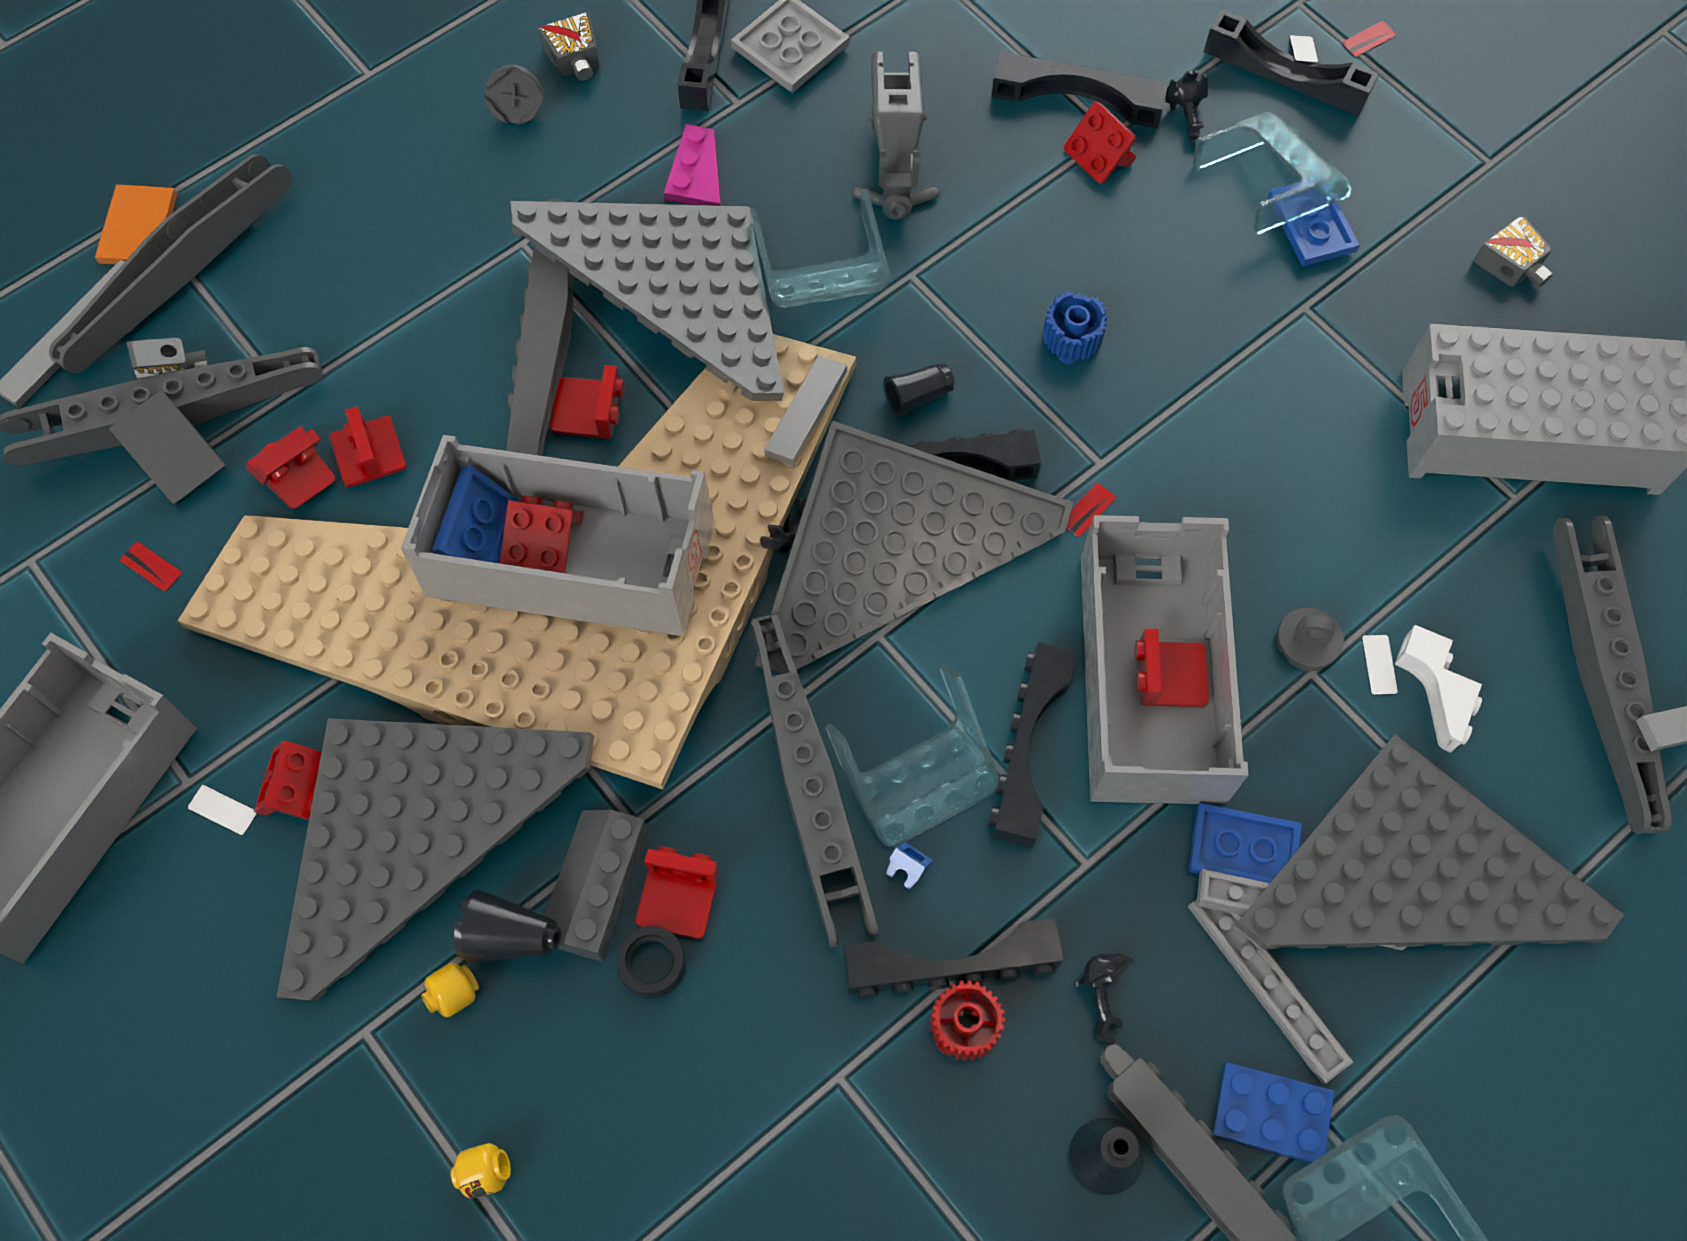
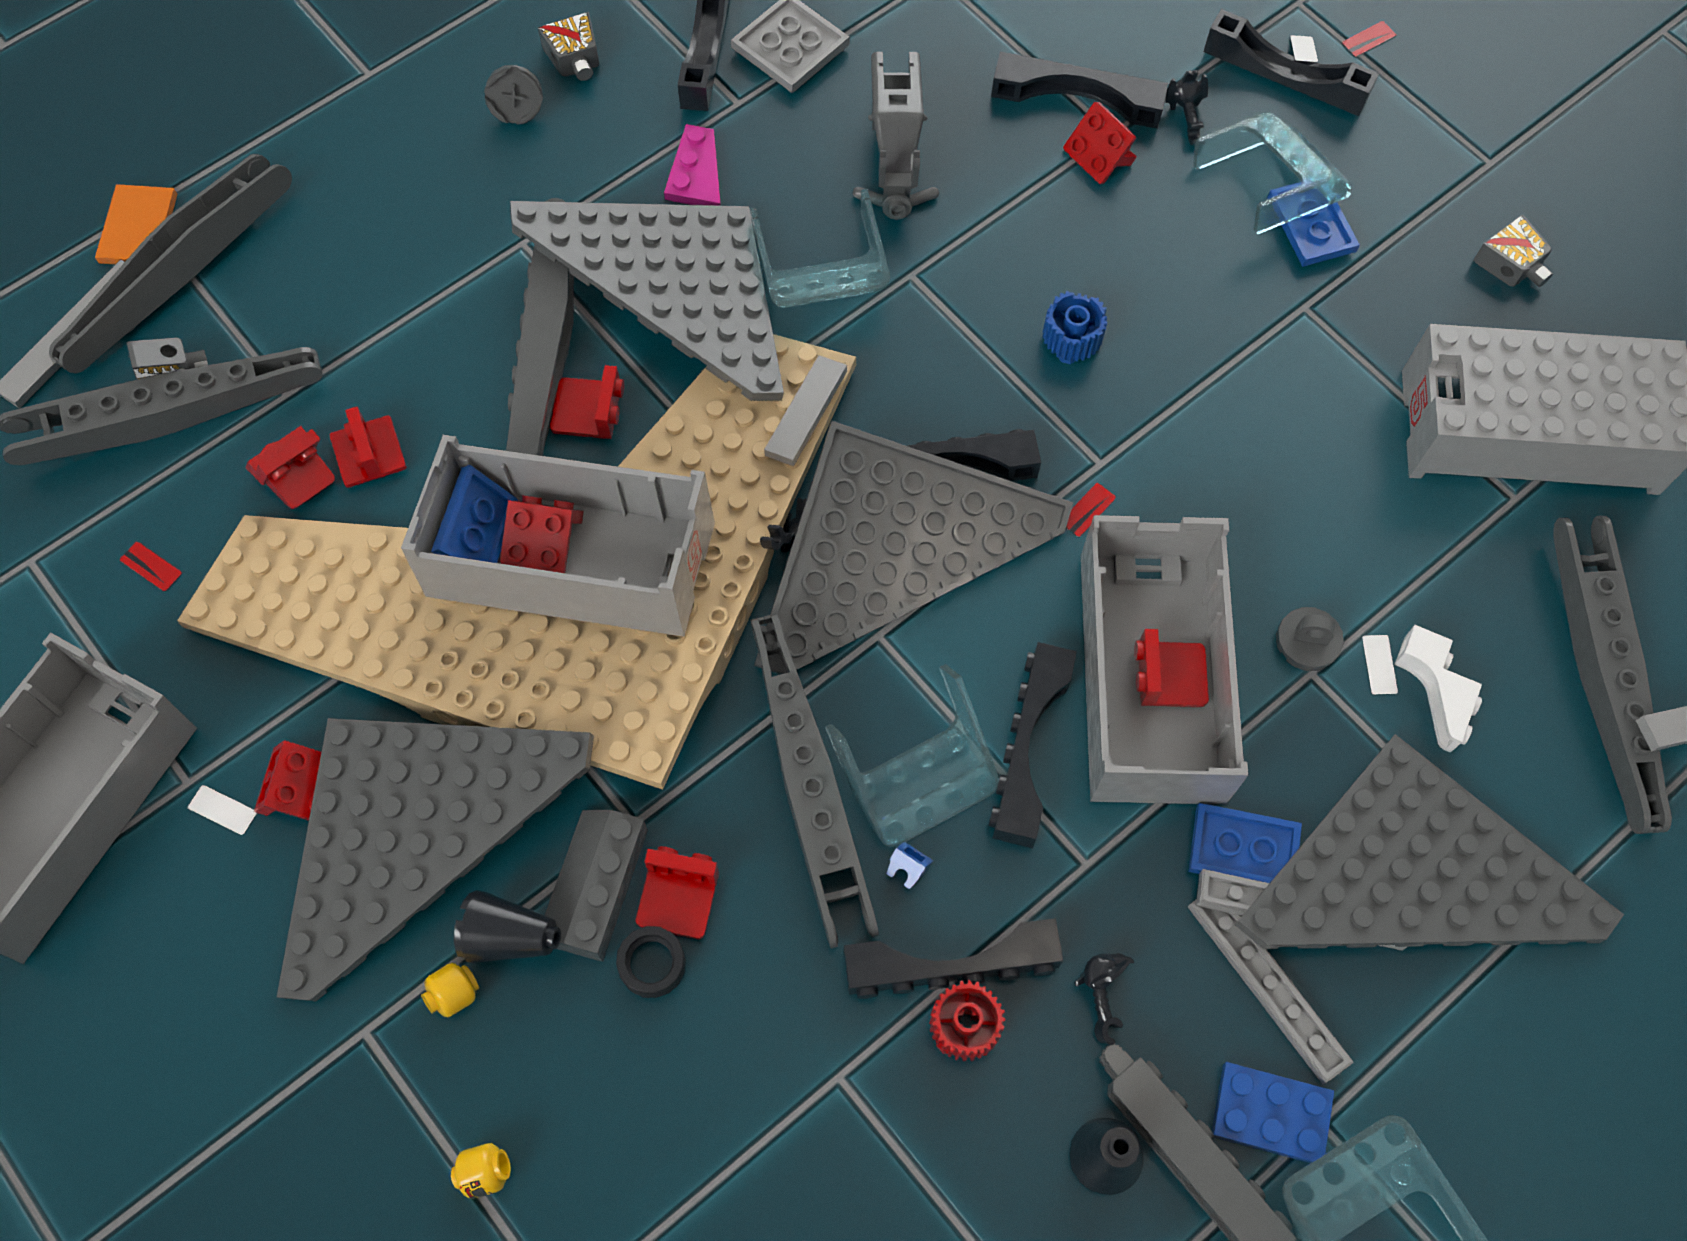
dark grey tile [109,390,227,505] -> none
black plant [883,362,955,418] -> none

